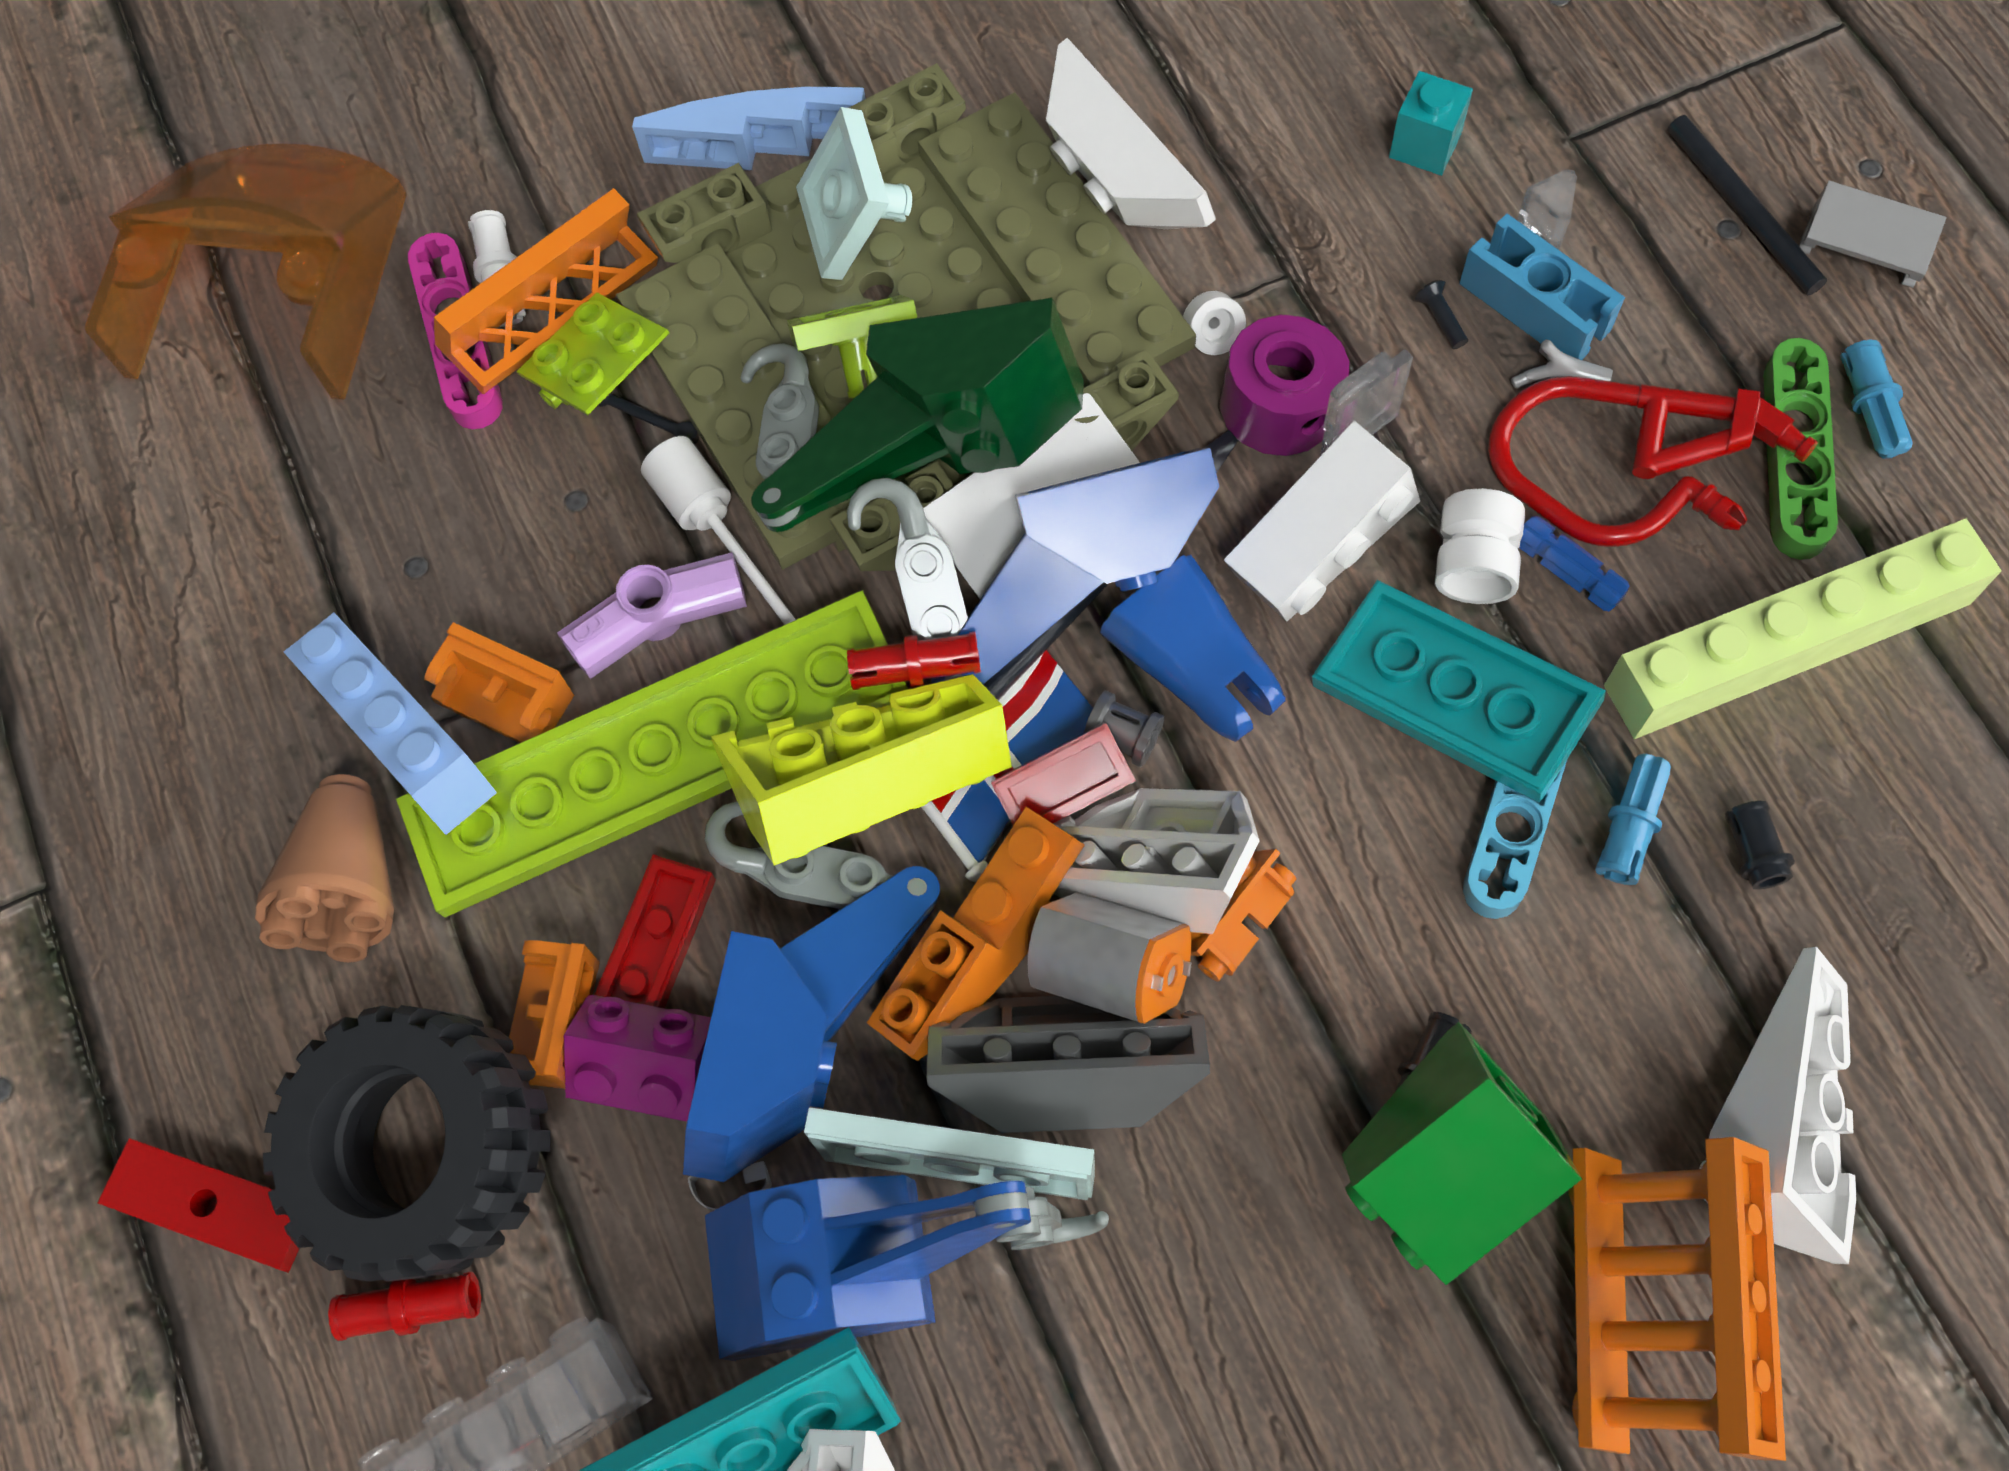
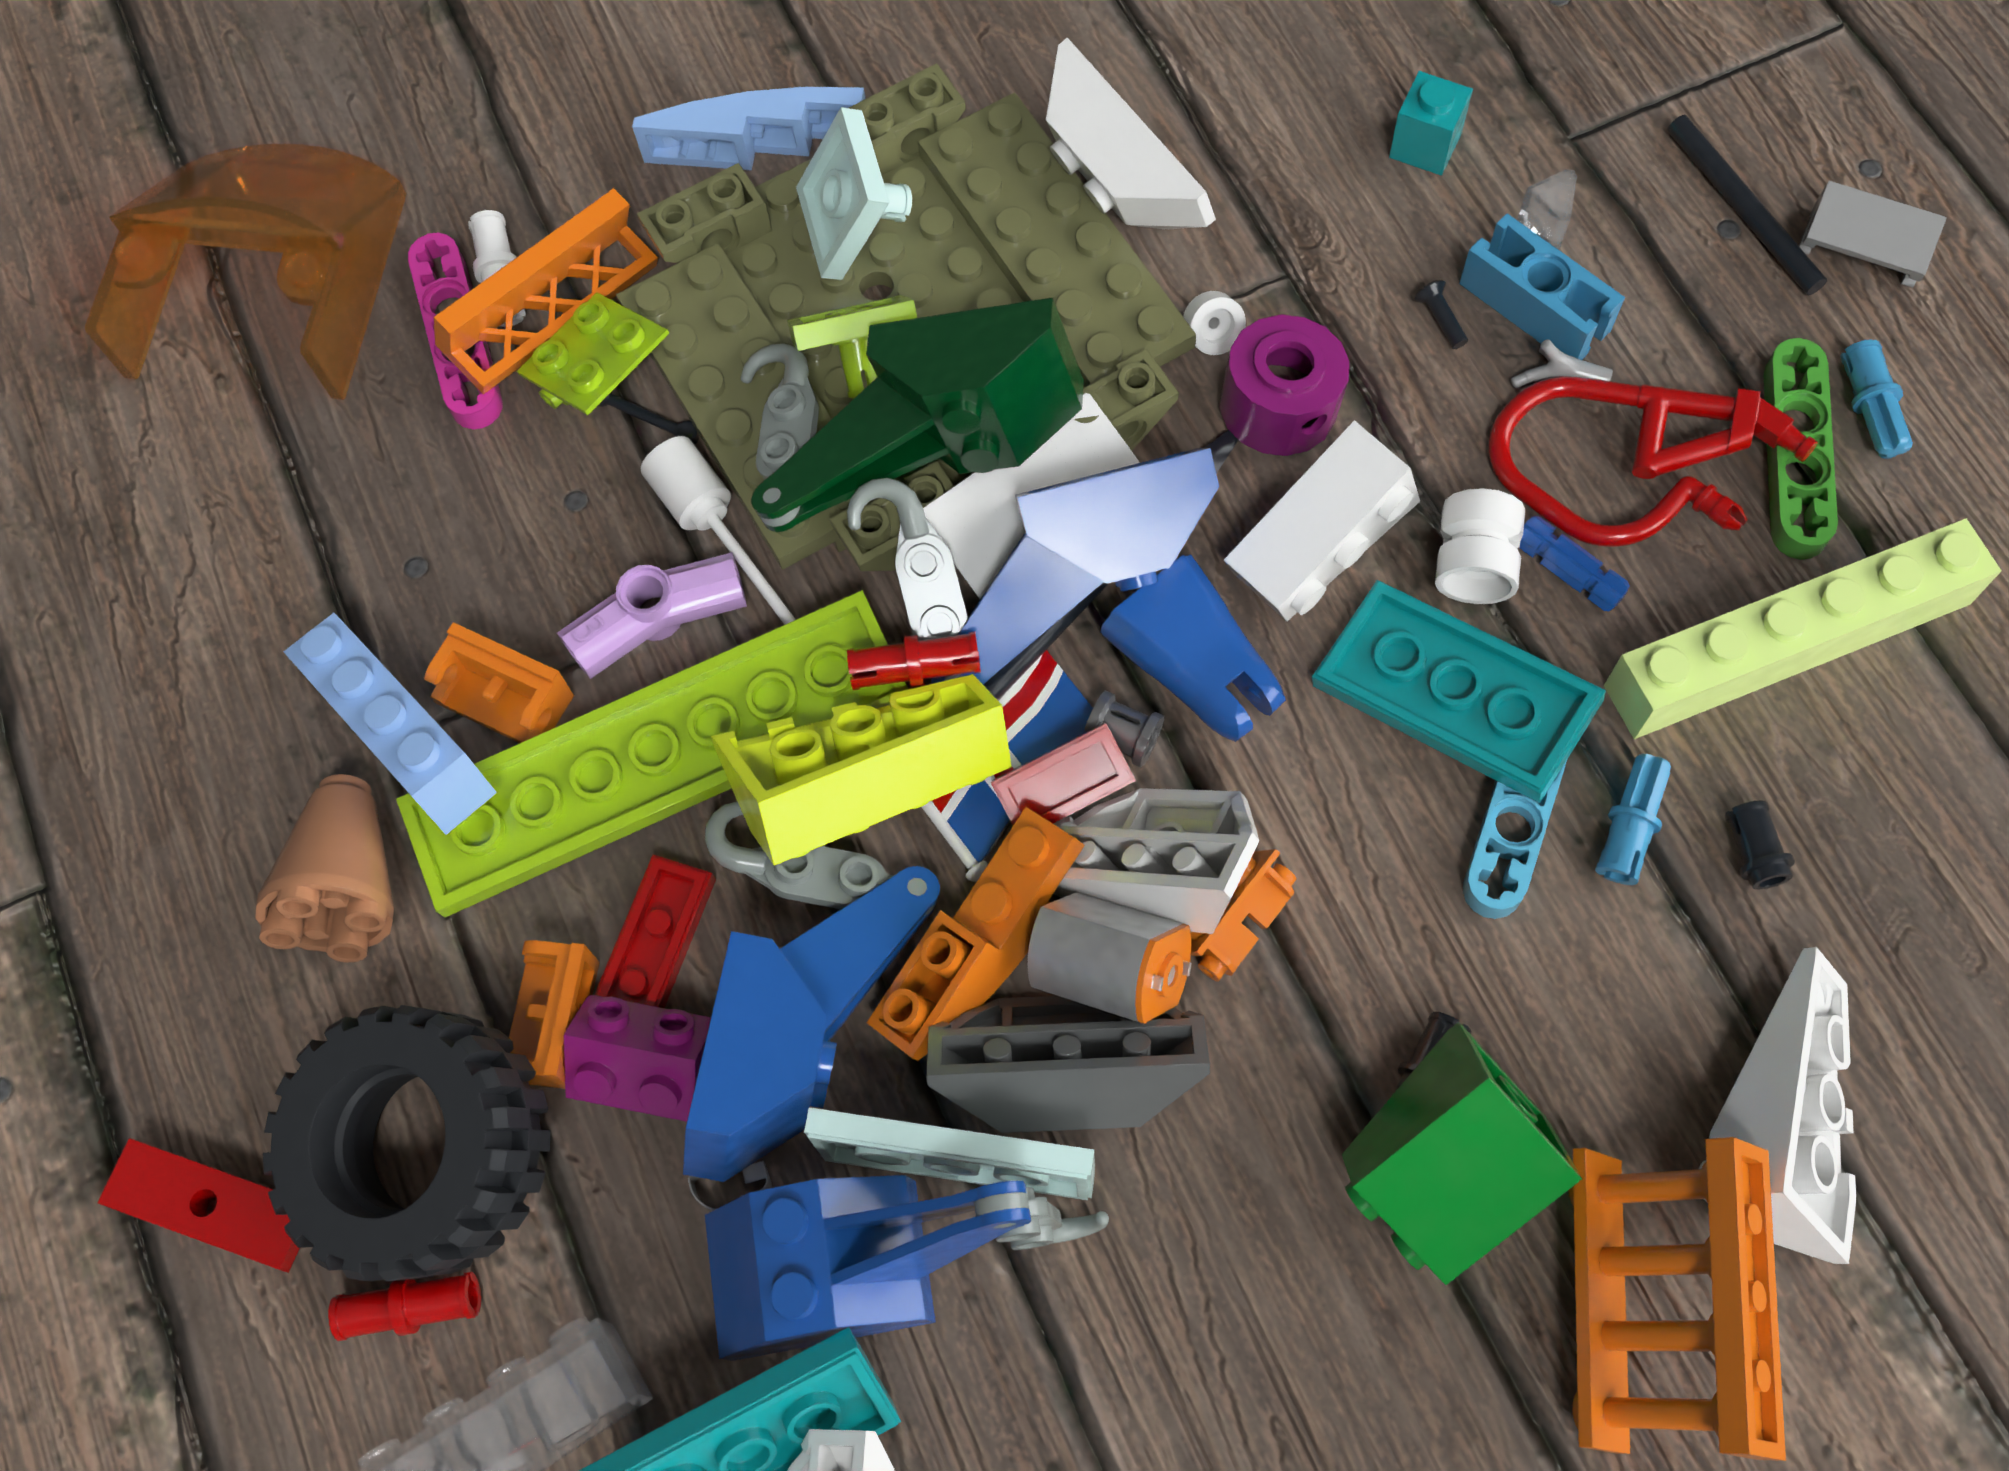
clear piece [1320,349,1413,456] -> none

